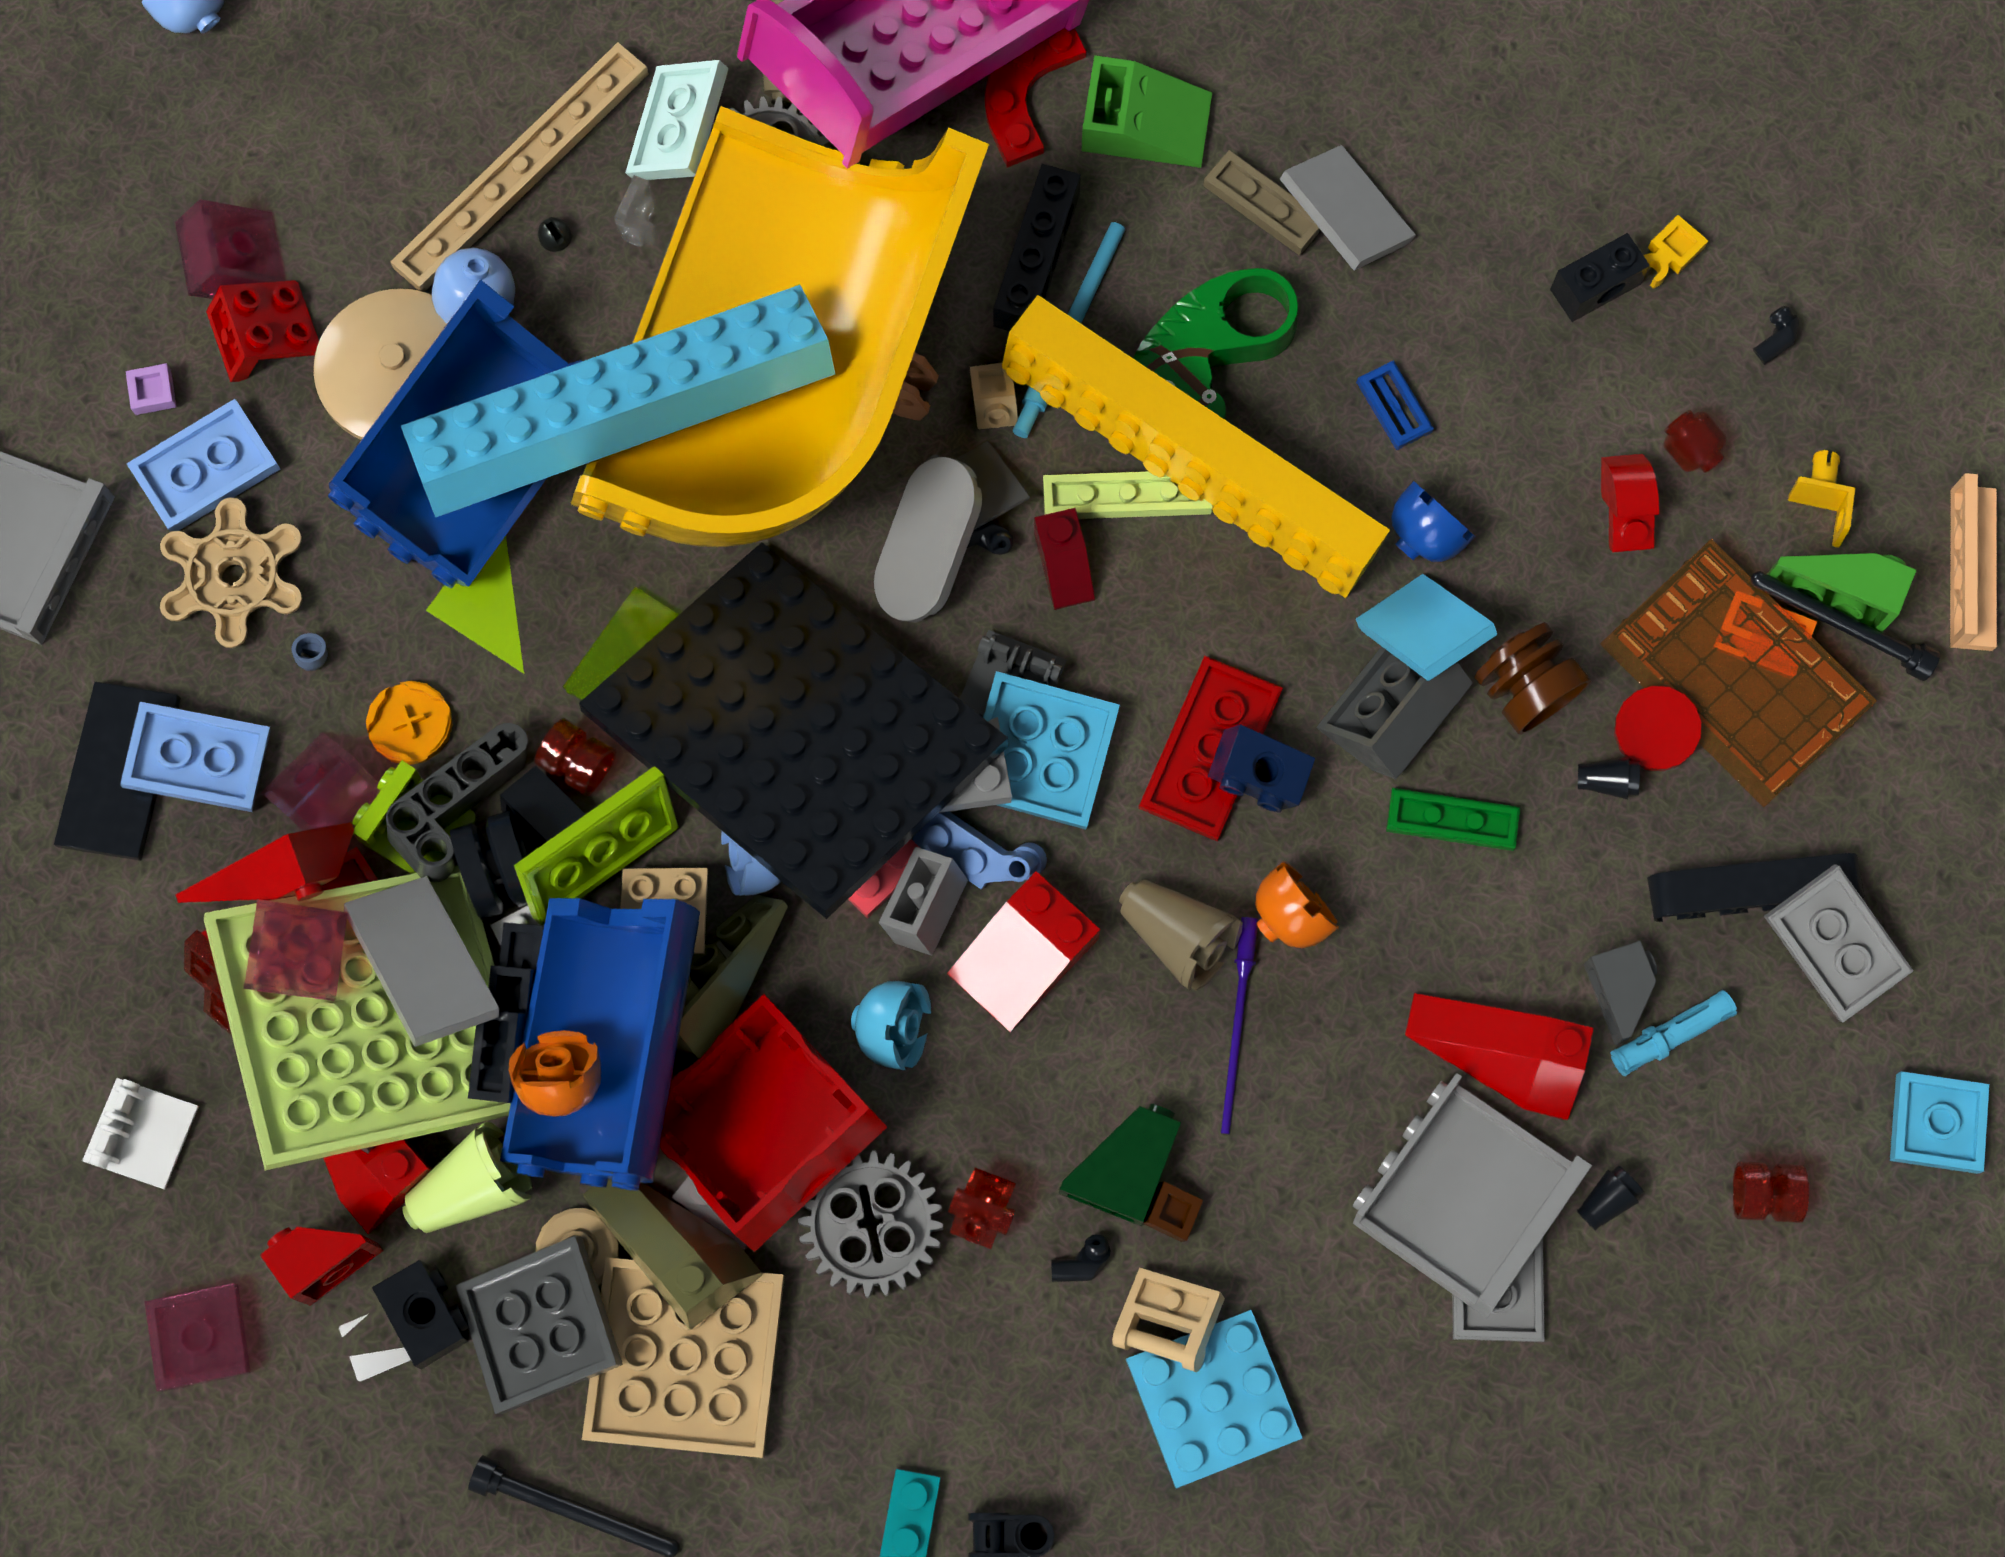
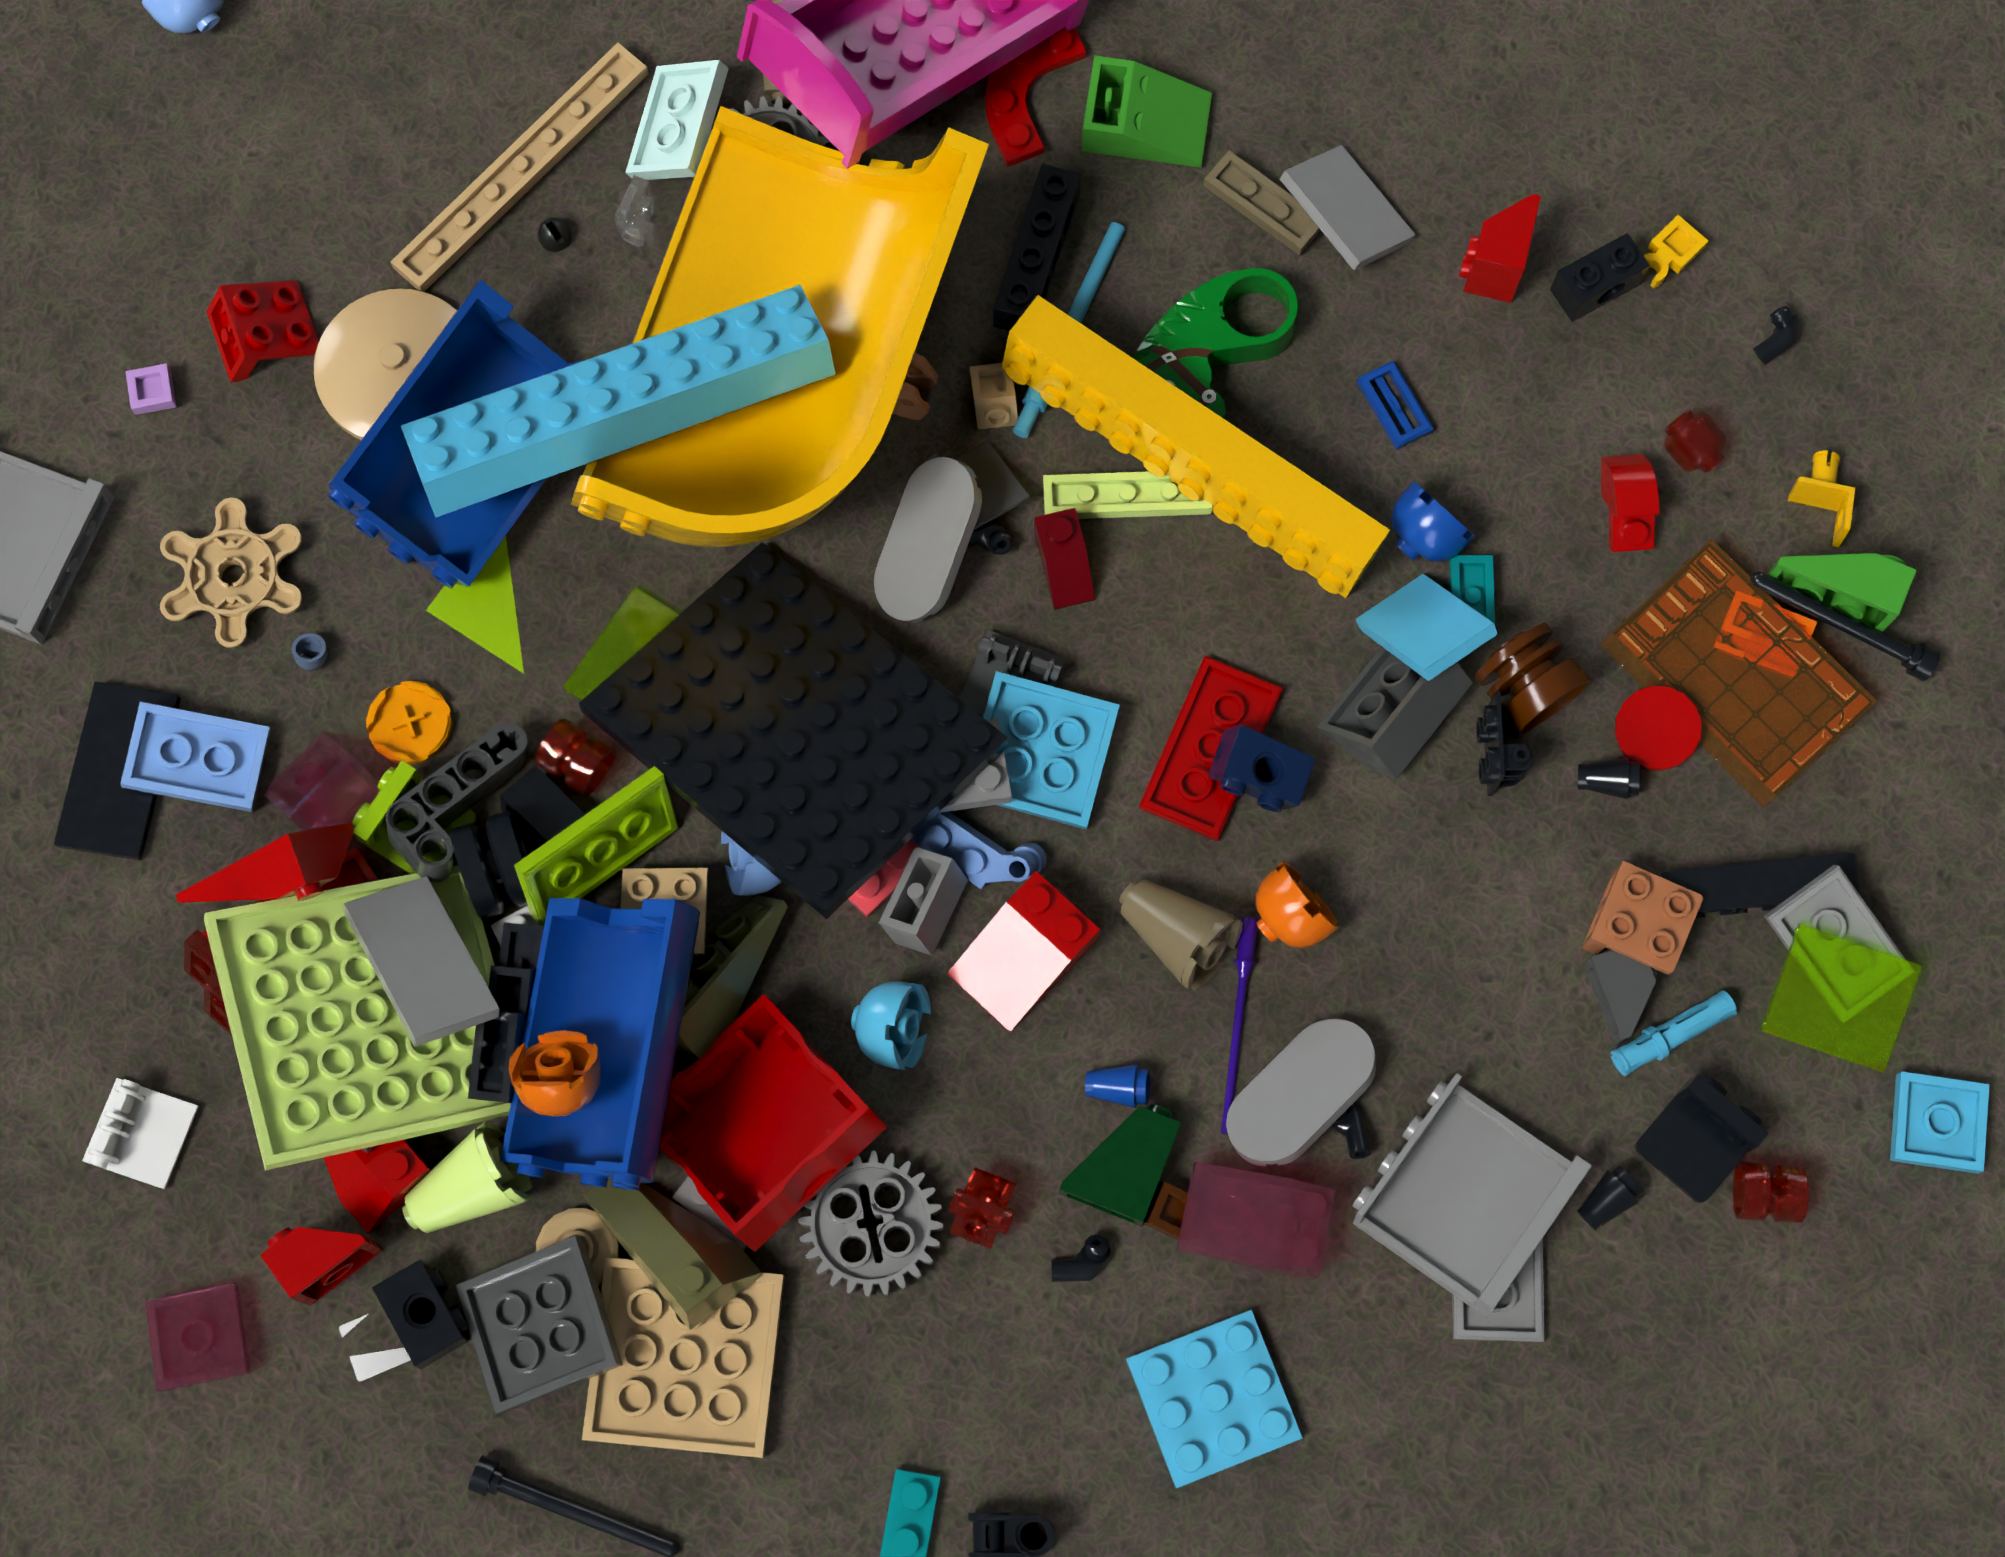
light blue plate [126,399,280,532] -> none
clear pink slope [175,199,285,299] -> none
clear pink plate [243,899,348,1001] -> none
light blue cylinder [432,248,515,323] -> none
tan plate [1112,1267,1225,1372] -> none
green tile [1386,788,1520,851] -> none
red wedge [1405,993,1594,1120] -> none
light nougat fence [1950,473,1997,651] -> none
none -> blue cone [1085,1065,1150,1109]
none -> clear pink slope [1177,1162,1336,1280]
none -> light grey tile [1226,1019,1376,1167]
none -> black arm [1331,1105,1371,1159]
none -> teal plate [1449,555,1495,641]
none -> red slope [1459,194,1541,303]
none -> black hinge [1476,691,1533,796]
none -> nougat bracket [1581,861,1703,975]
none -> black bracket [1635,1074,1769,1203]
none -> clear neon green piece [1760,923,1922,1073]

